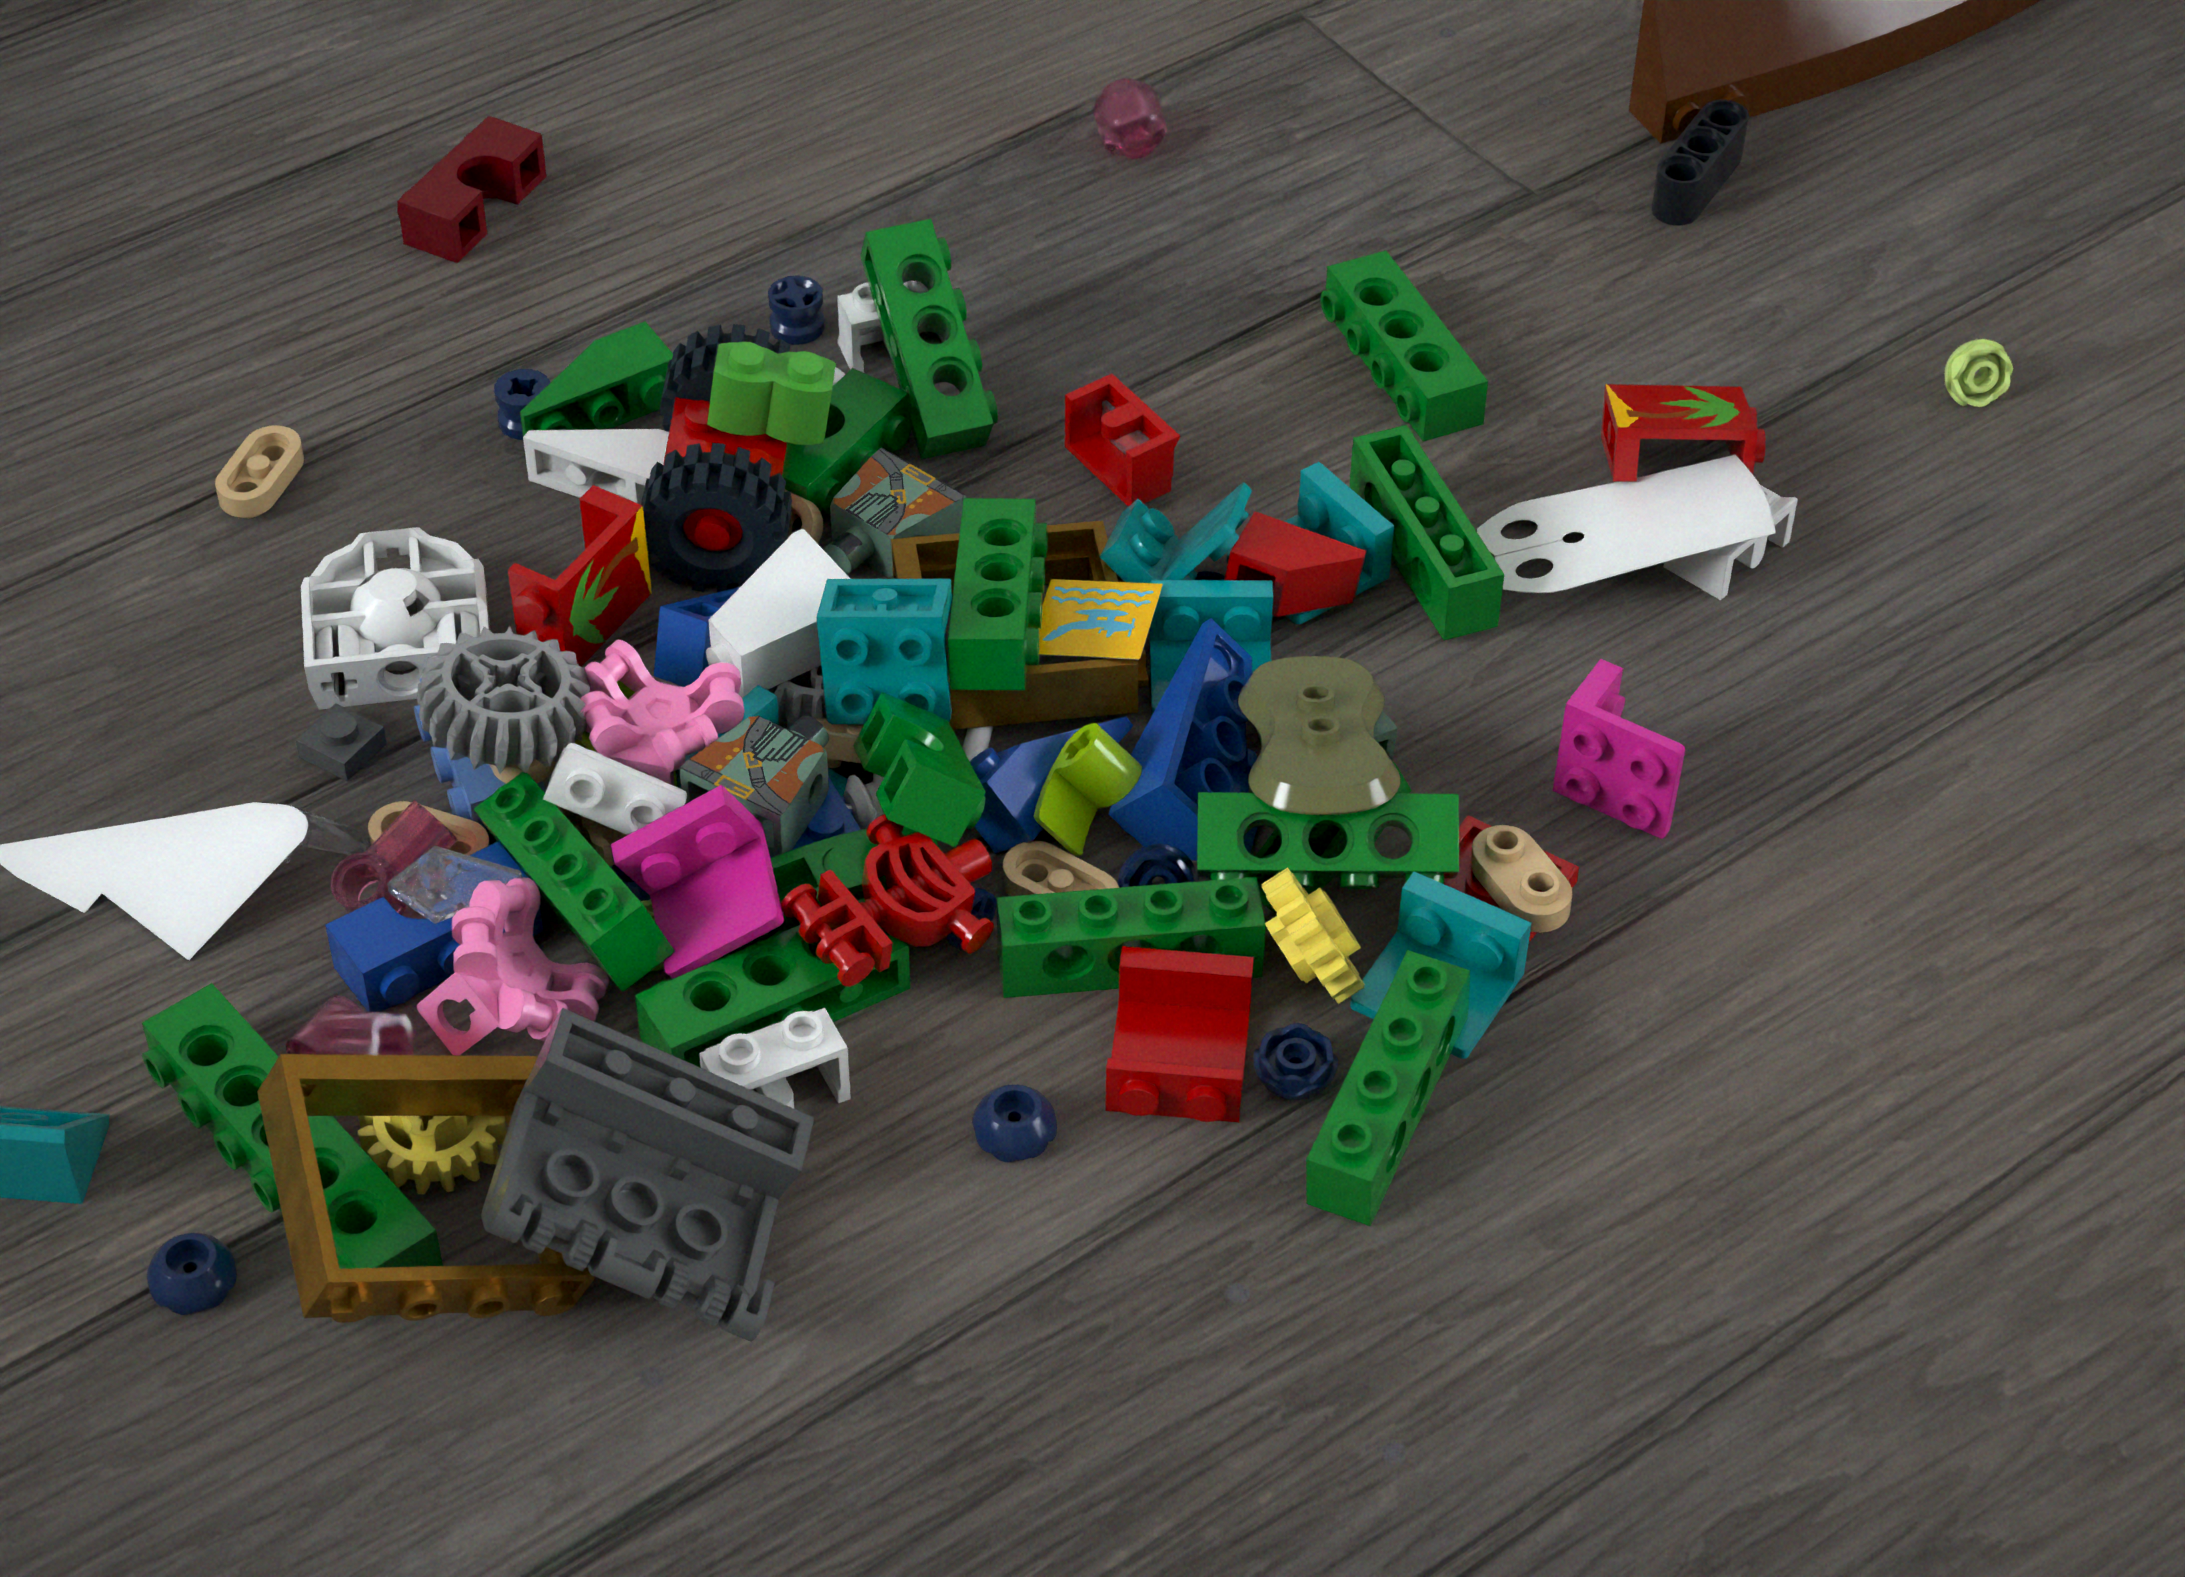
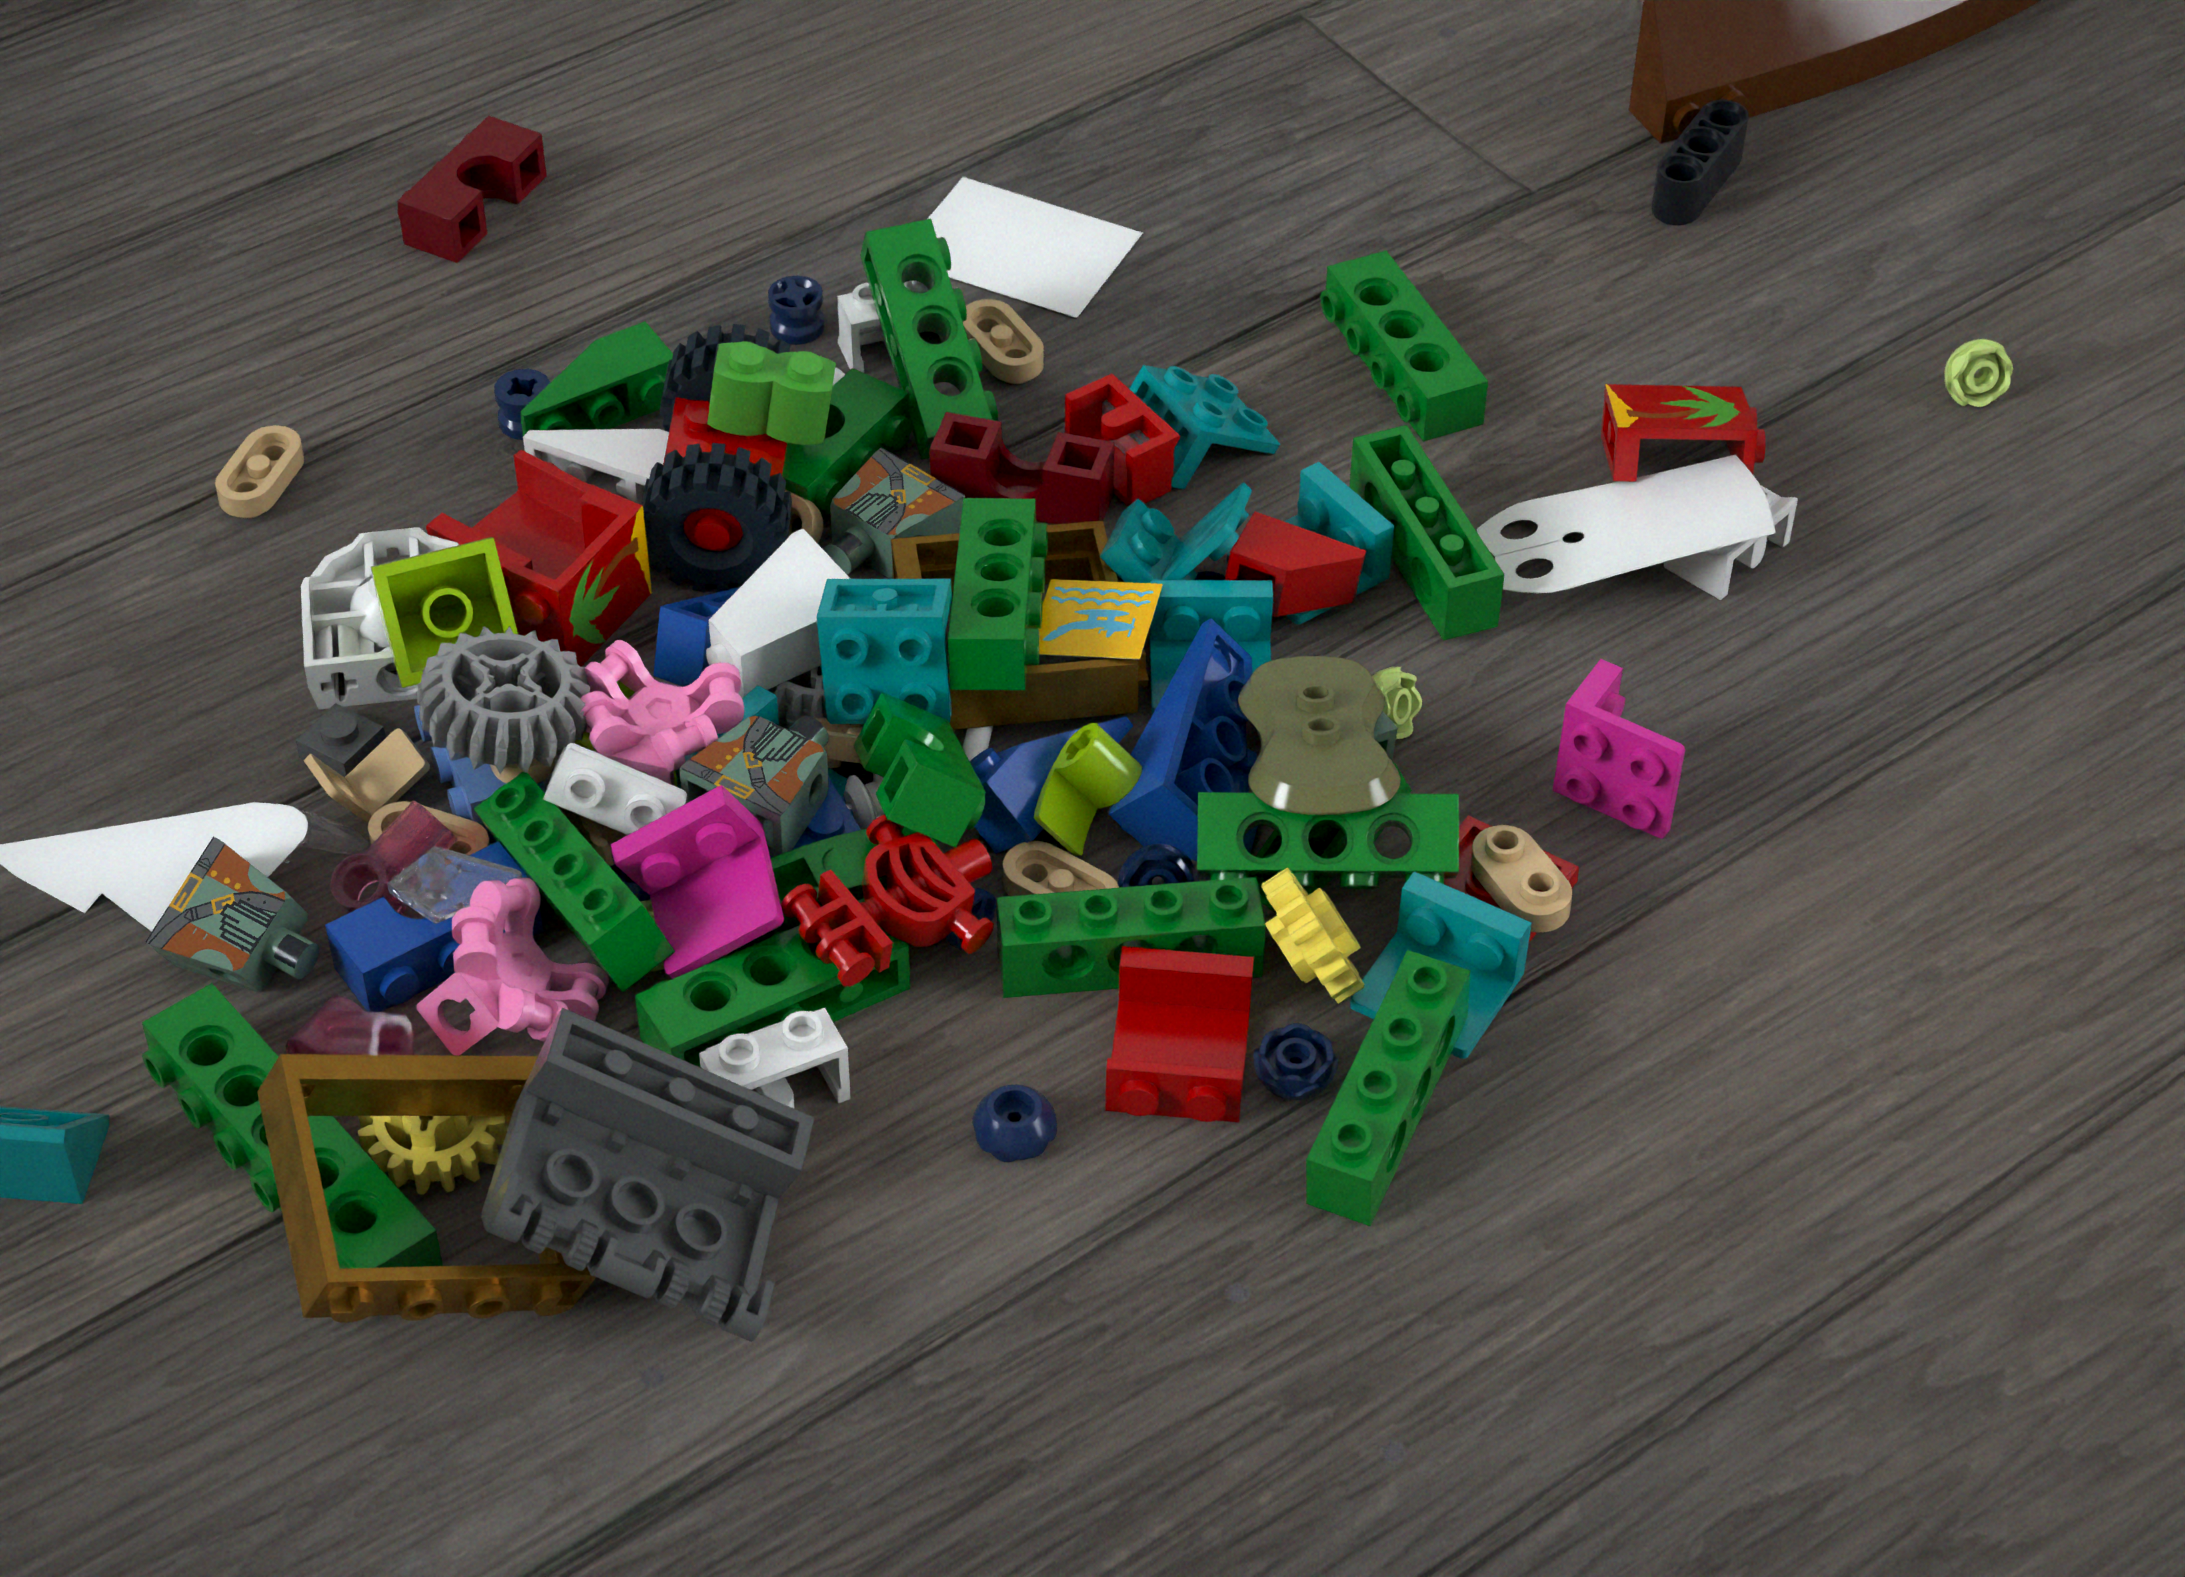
dark blue plate [147,1232,237,1315] -> none
clear pink head [1093,78,1167,159] -> none
none -> torso [146,836,319,992]
none -> tan bracket [303,728,430,823]
none -> lime slope [371,537,518,688]
none -> red panel [426,449,593,612]
none -> white sticker [928,177,1143,318]
none -> dark red arch [929,412,1114,524]
none -> tan plate [963,299,1044,384]
none -> teal bracket [1129,365,1280,489]
none -> yellowish green plate [1372,667,1422,739]

